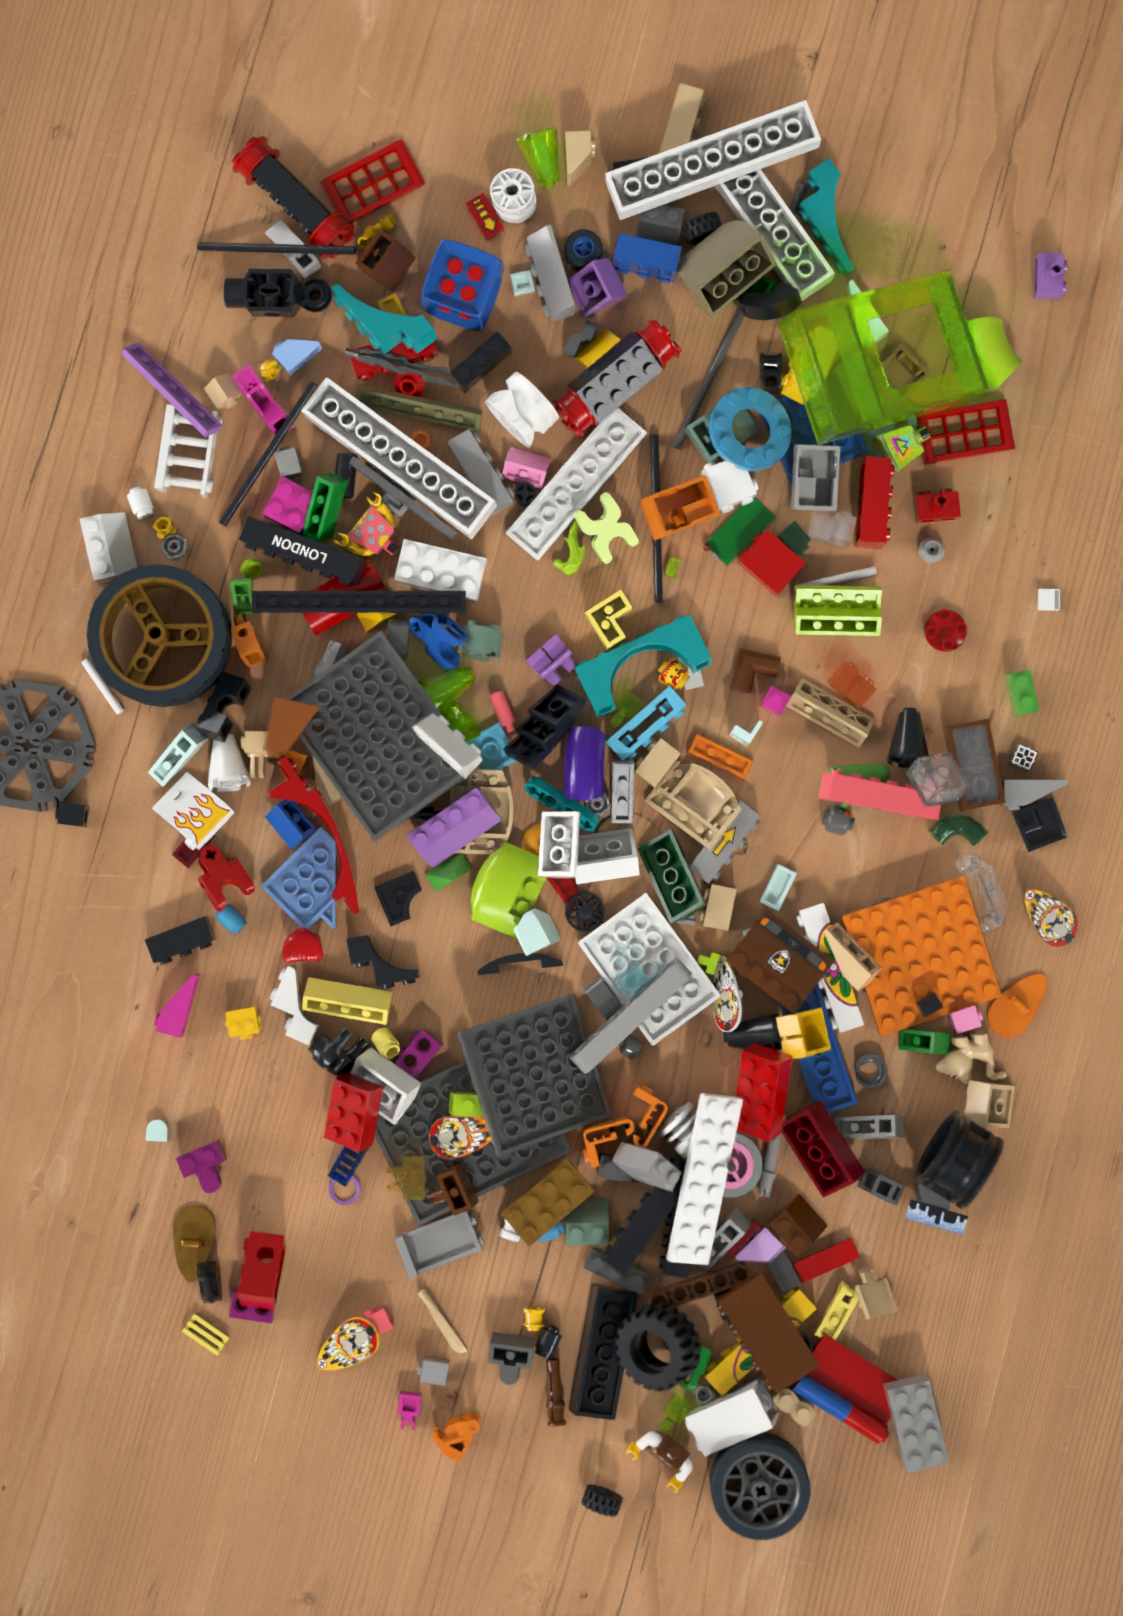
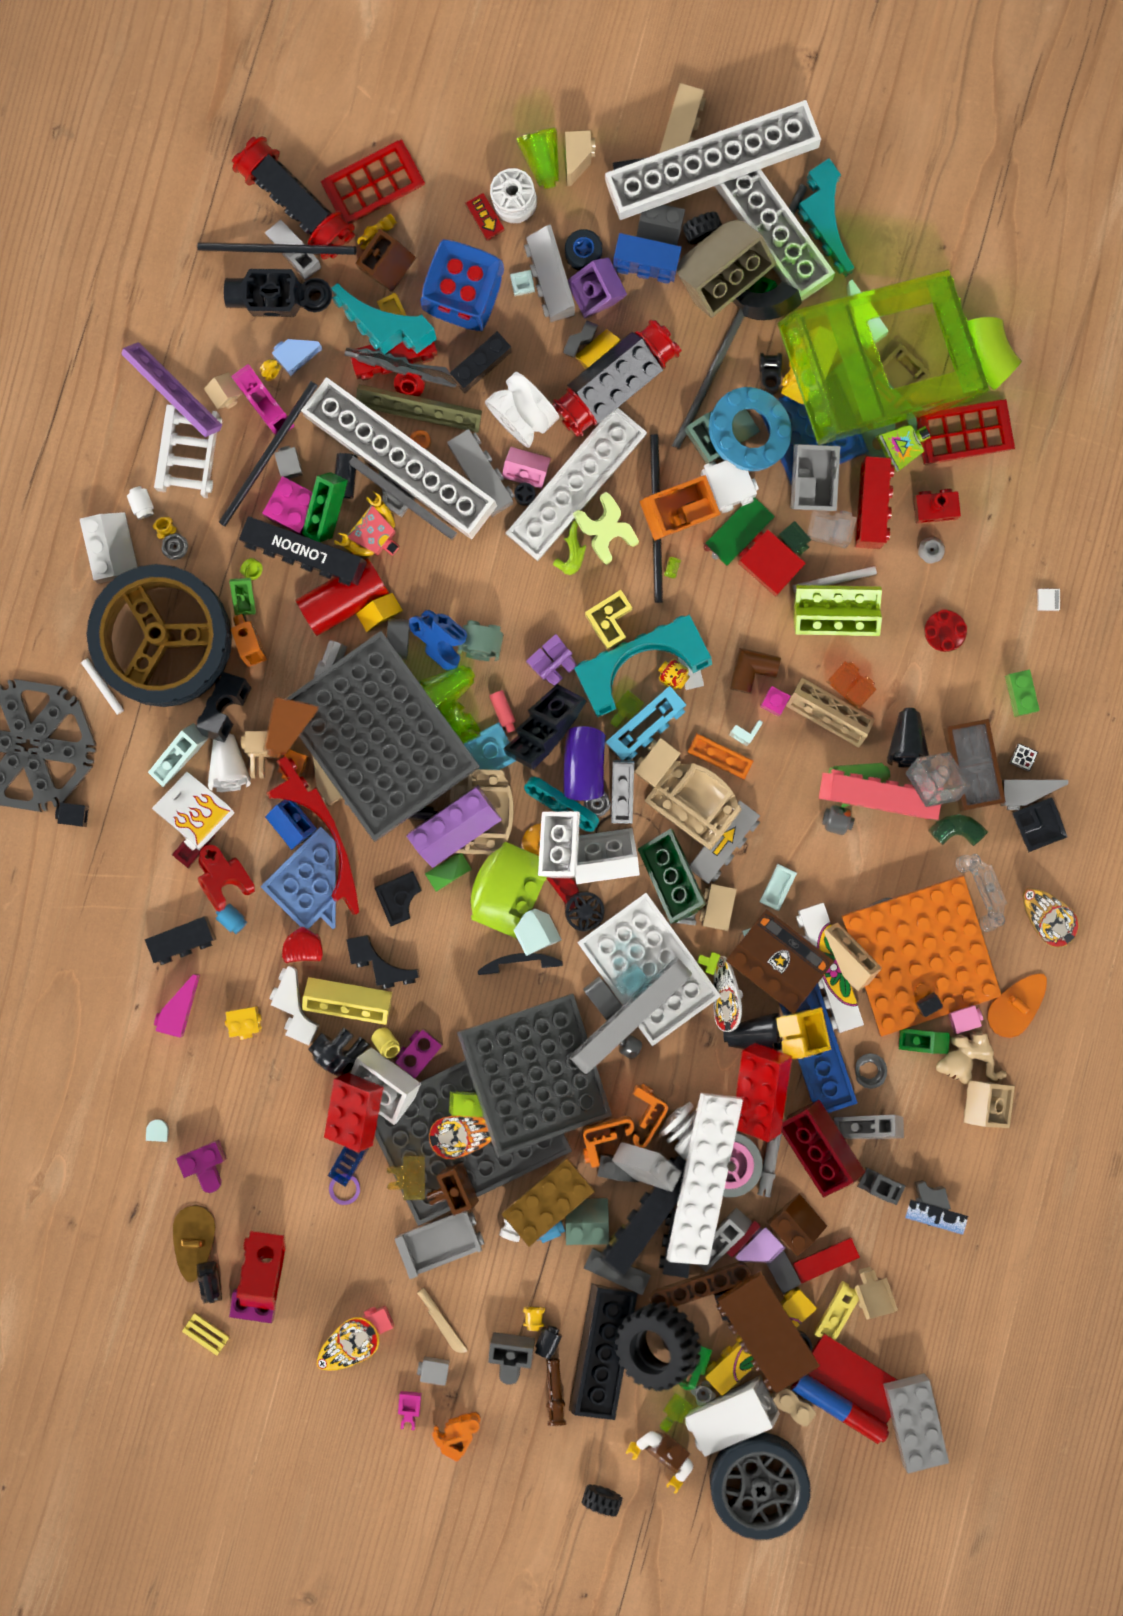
black plate [252,591,466,613] -> none
white brick [394,539,487,603] -> none
white slope [413,714,482,779] -> none
black wheel [914,1110,1004,1209] -> none
medium lavender brick [1033,253,1067,301] -> none

